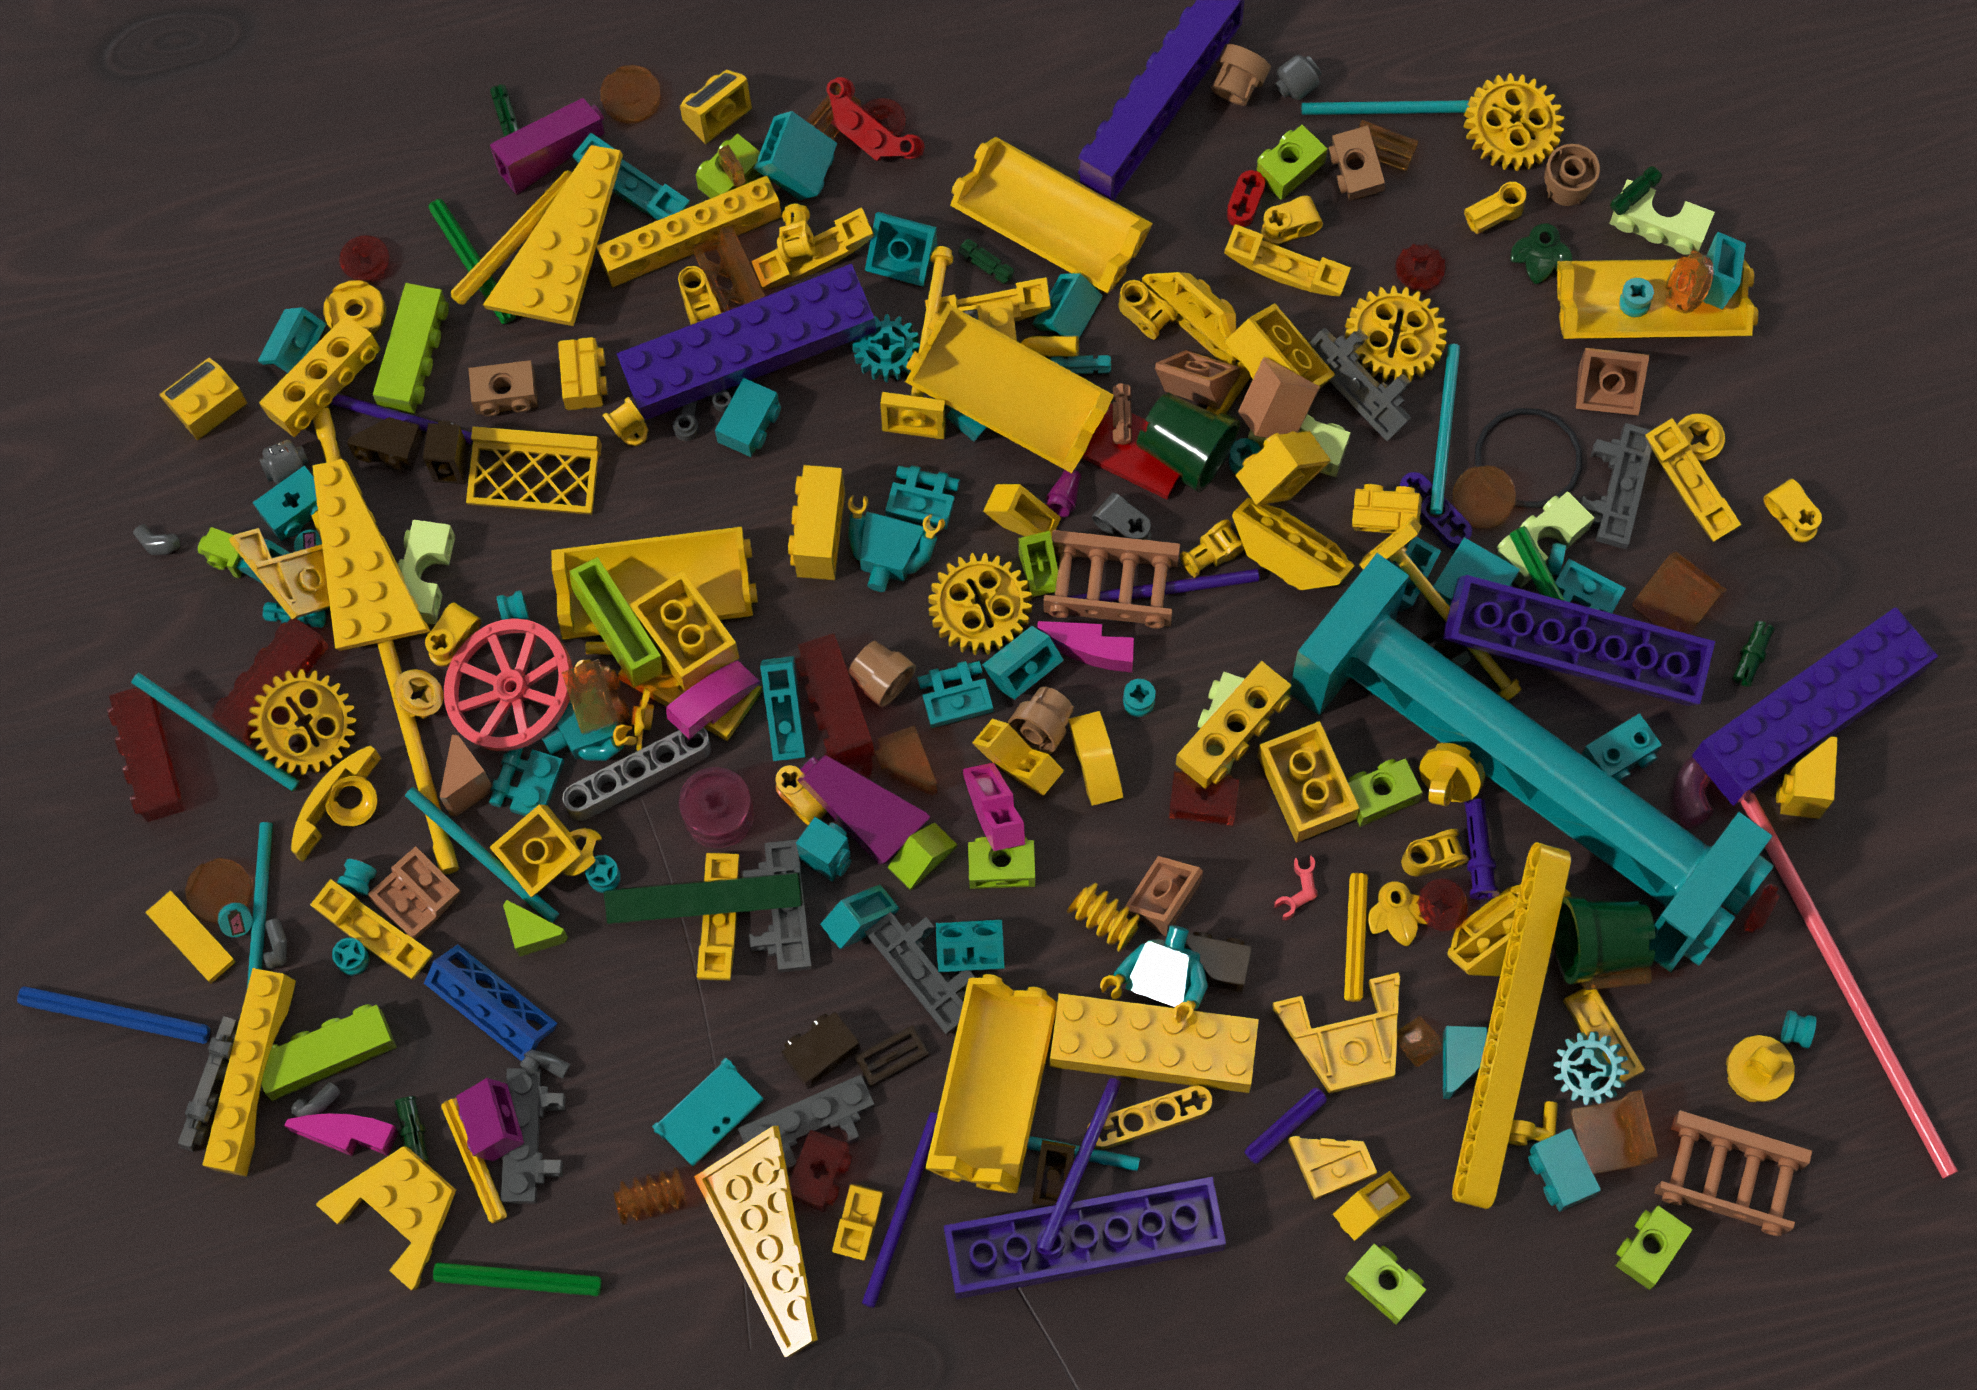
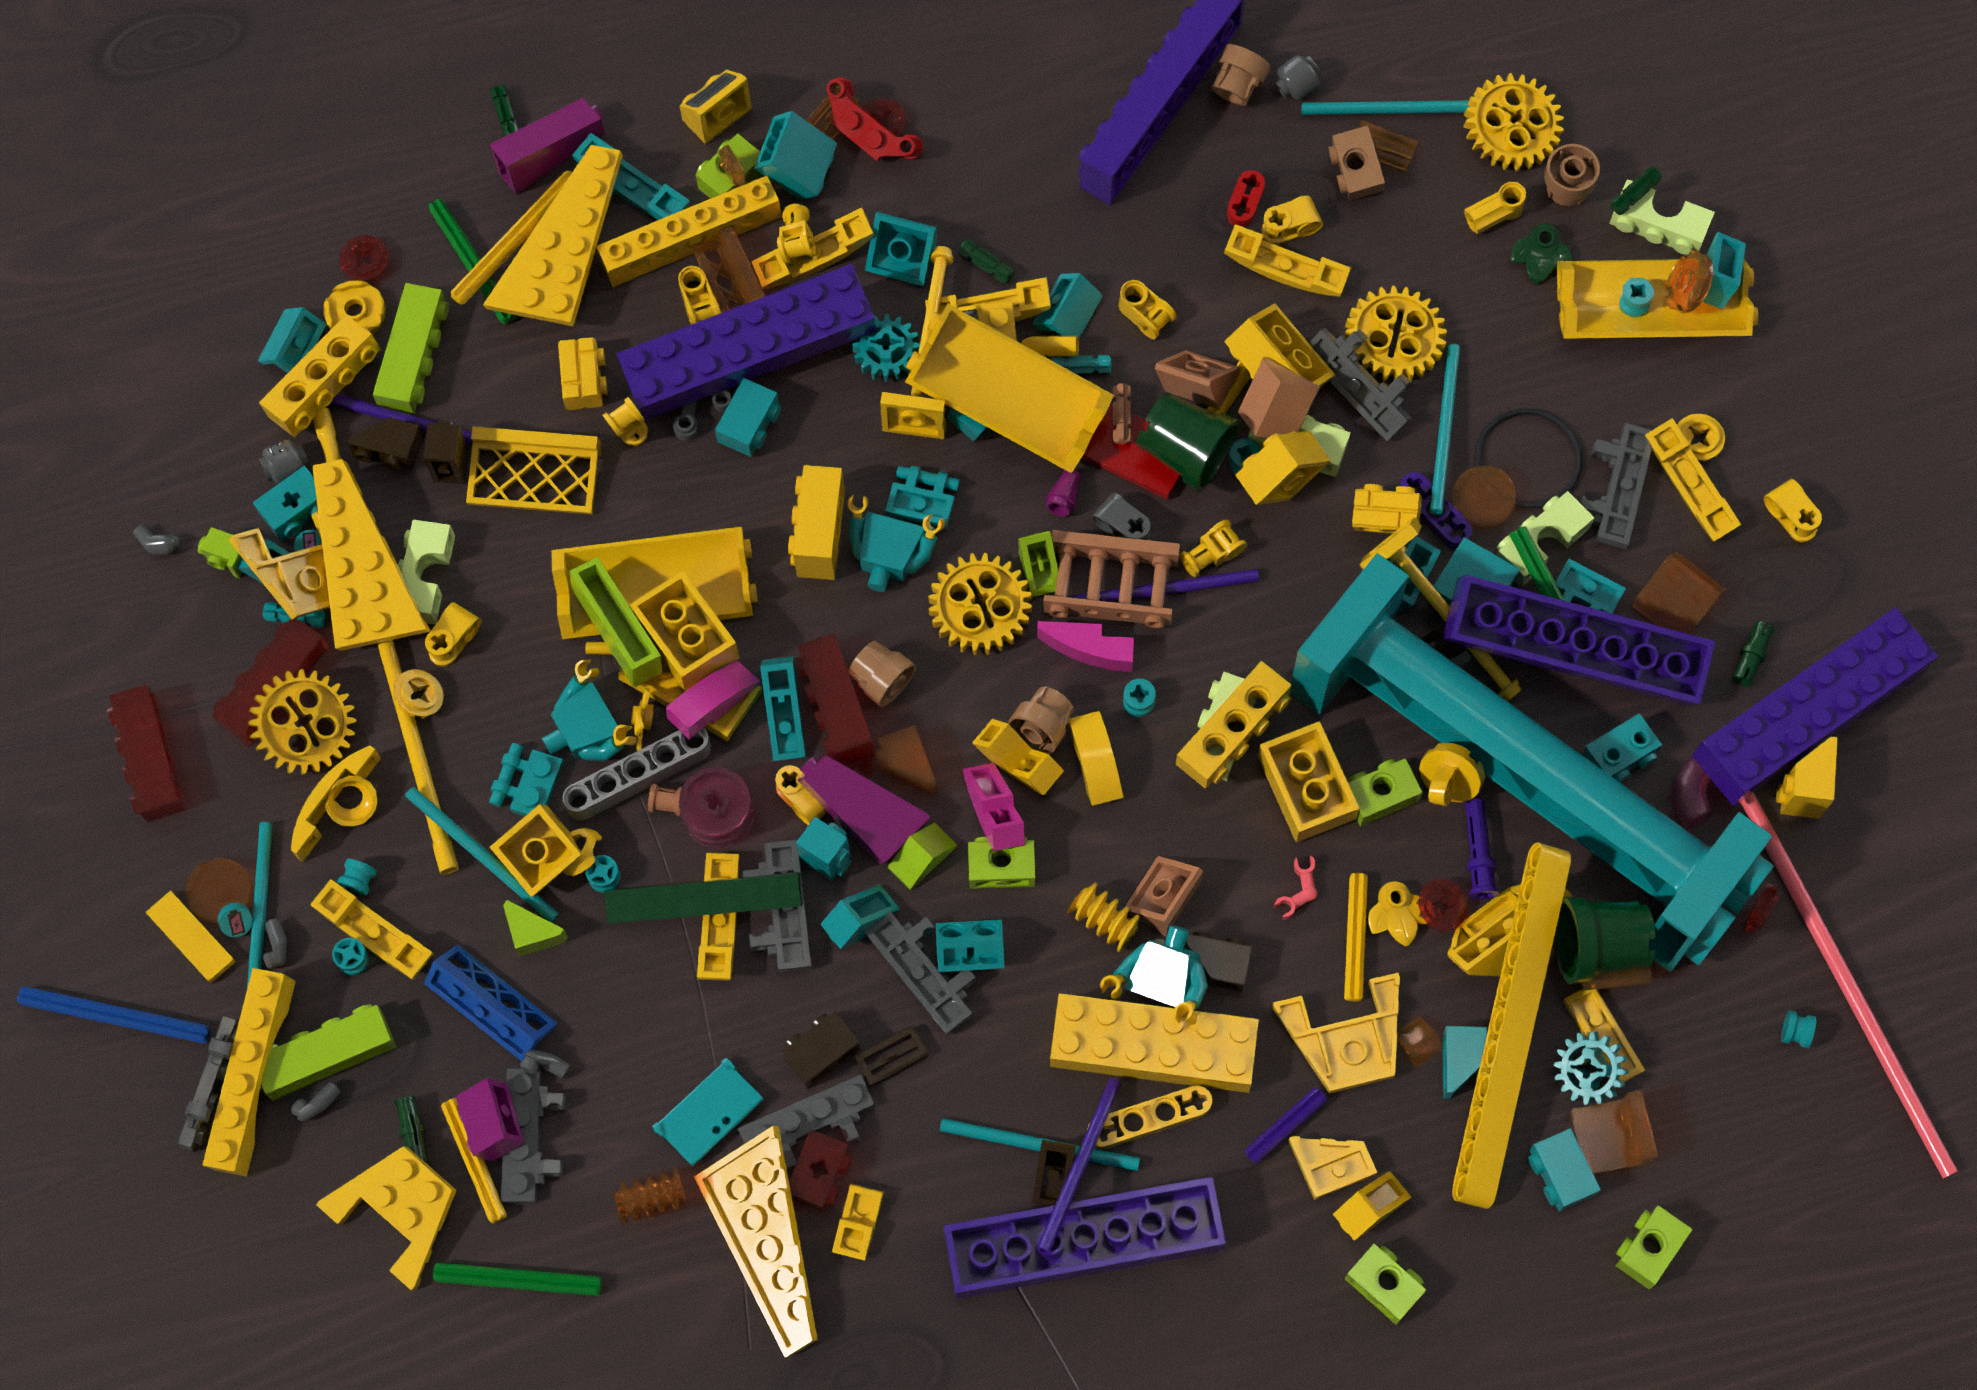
teal piece [131,673,300,792] -> none
yellow slope [159,358,247,441] -> none
dark pink slope [284,1113,398,1156] -> none
nougat slope [368,846,461,940] -> none
nougat slope [440,735,492,817] -> none
coral wheel [444,619,573,751] -> none
medium nougat brick [468,360,538,416] -> none
teal wheel [496,590,530,620] -> none
clear orange bracket [561,659,631,735] -> none
clear orange tile [600,65,661,124] -> none
dark purple piece [862,1112,938,1308] -> none
teal plate [917,661,994,728] -> none
yellow cylinder [926,974,1058,1193] -> none
yellow cylinder [950,137,1153,294] -> none
teal brick [982,626,1064,700] -> none
yellow slope [983,484,1061,537] -> none
yellow wedge [1142,272,1236,366] -> none
clear red brick [1169,770,1239,826] -> none
yellow wedge [1232,497,1355,590] -> none
lime brick [1257,125,1328,200] -> none
clear red gear [1395,243,1445,291] -> none
yellow piece [1401,829,1469,877] -> none
yellow plate [1508,1101,1558,1146] -> none
teal tile [1547,543,1566,576] -> none
nougat slope [1576,348,1649,416] -> none
nougat fence [1654,1111,1812,1236] -> none
yellow tile [1726,1035,1795,1103] -> none
none -> nougat bush [648,784,686,816]

